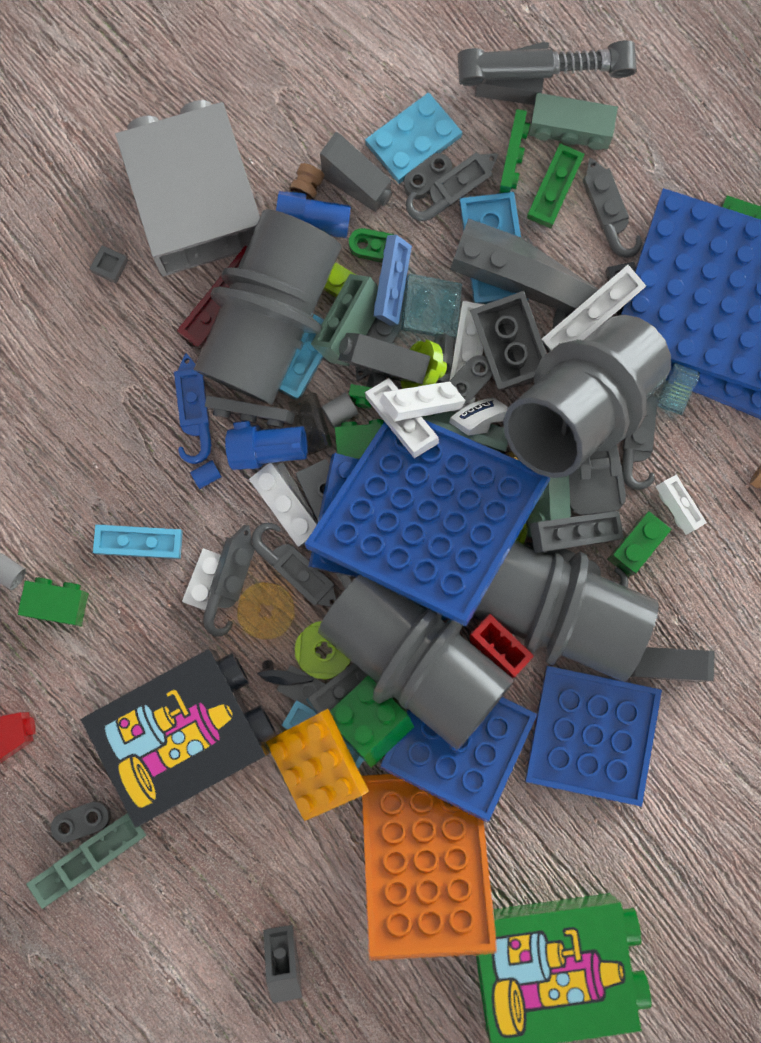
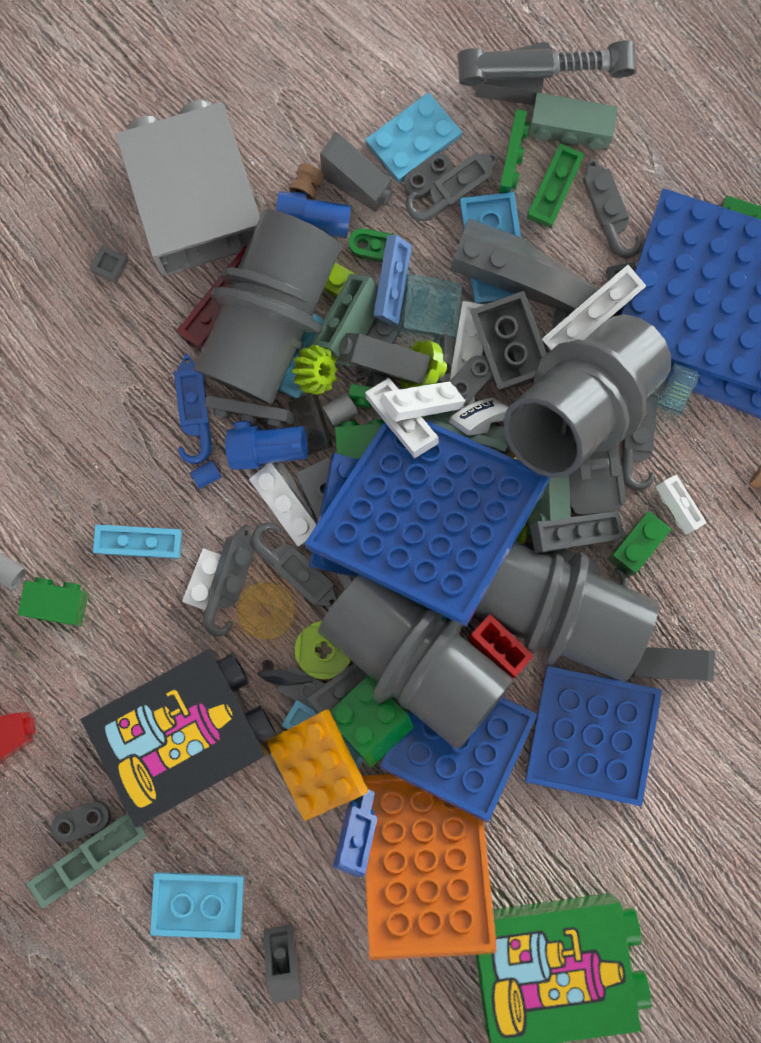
none -> medium azure plate [150,872,245,939]
none -> lime gear [291,345,339,395]
none -> hinge [333,789,378,878]

